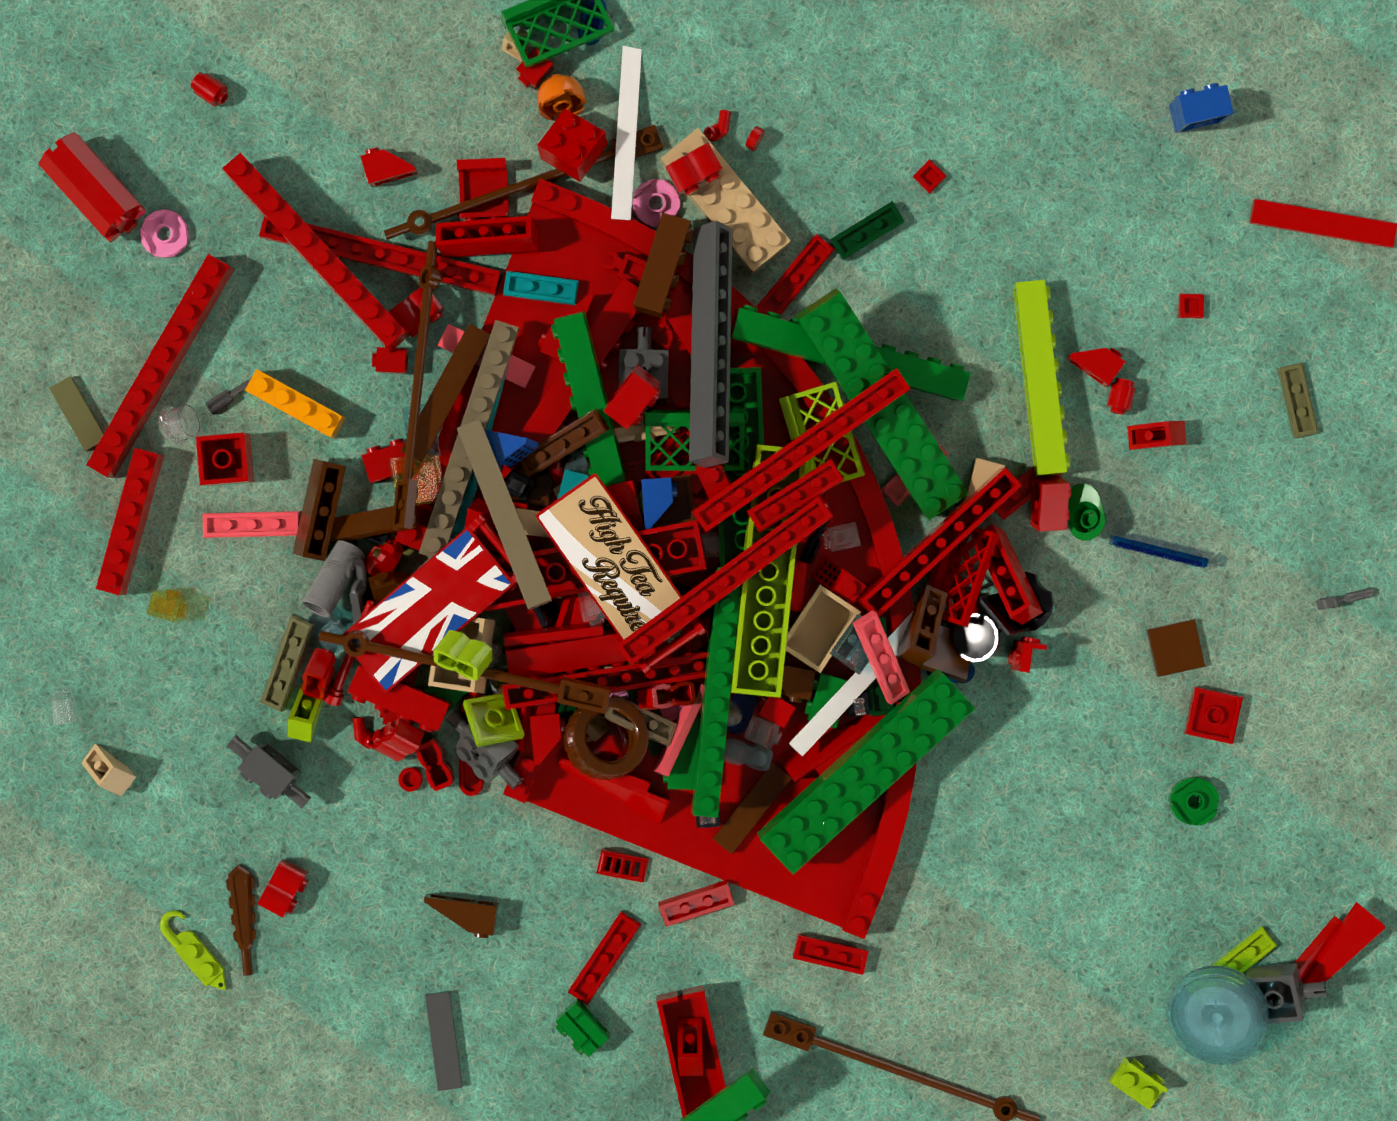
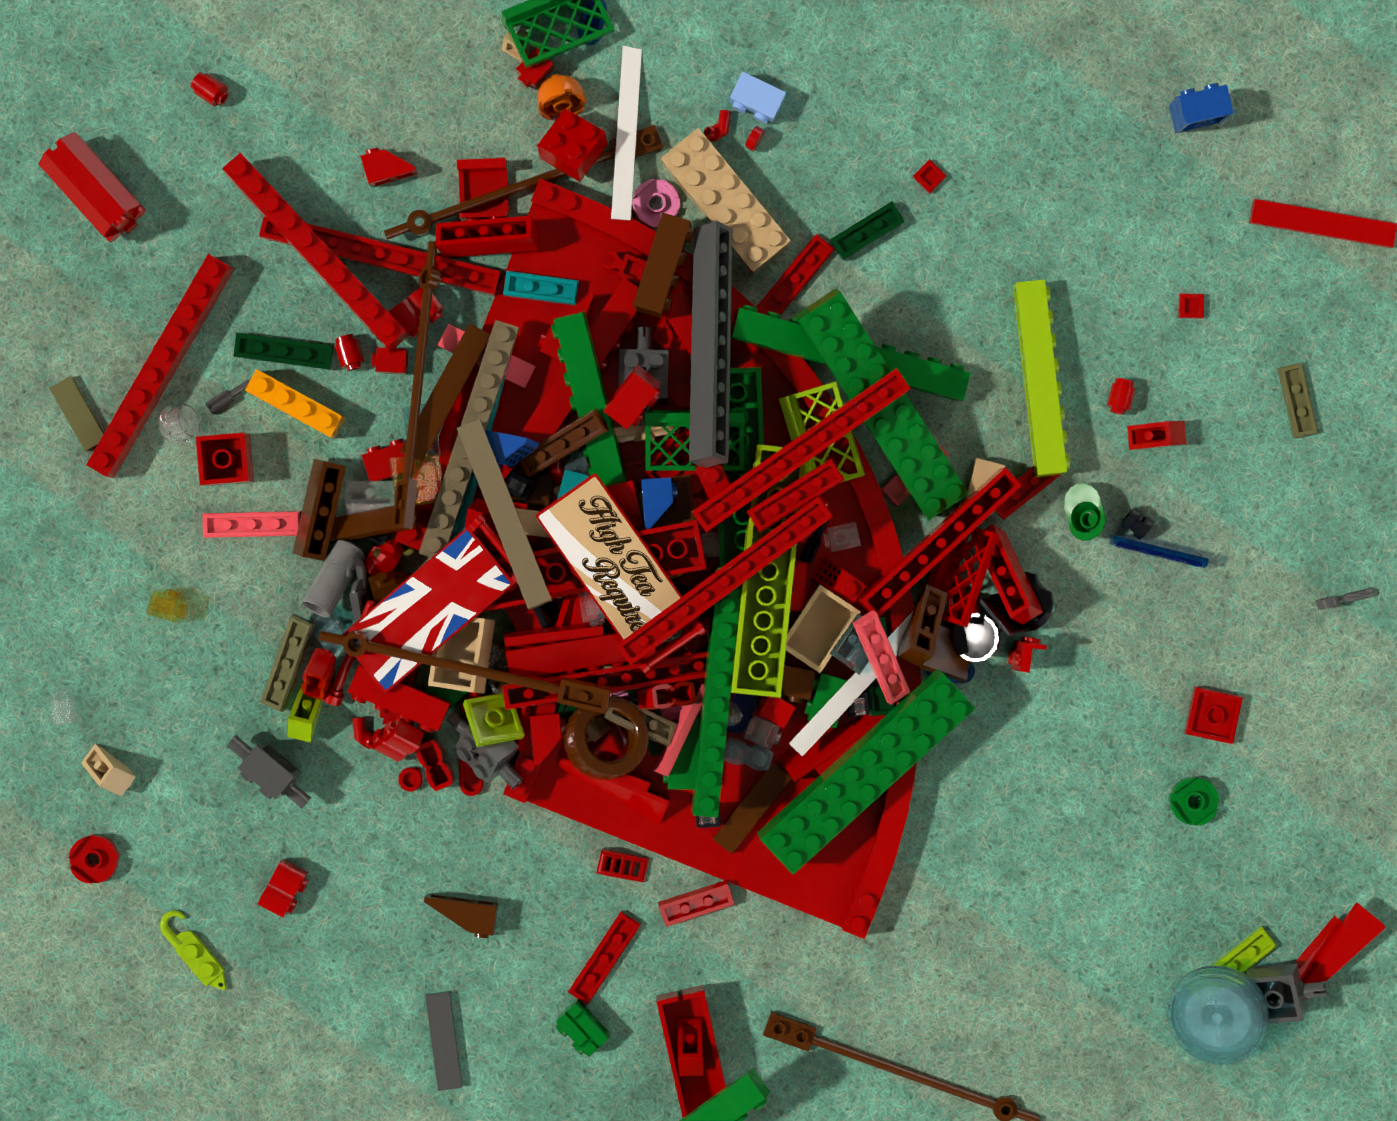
red brick [96,448,164,595] -> none
bright pink tile [140,209,189,258] -> none
reddish brown sword [226,864,256,976] -> none
lime brick [434,630,492,680] -> none
red brick [665,143,723,196] -> none
red plate [792,934,869,975] -> none
red brick [1030,477,1071,532] -> none
red slope [1066,348,1126,387] -> none
lime bracket [1109,1057,1169,1110] -> none
reddish brown tile [1146,619,1205,677] -> none
none -> red plate [69,834,120,884]
none -> dark green plate [233,332,334,370]
none -> red brick [334,334,365,372]
none -> clear brick [345,481,396,515]
none -> light blue brick [729,71,786,124]
none -> black wheel [1120,506,1155,540]

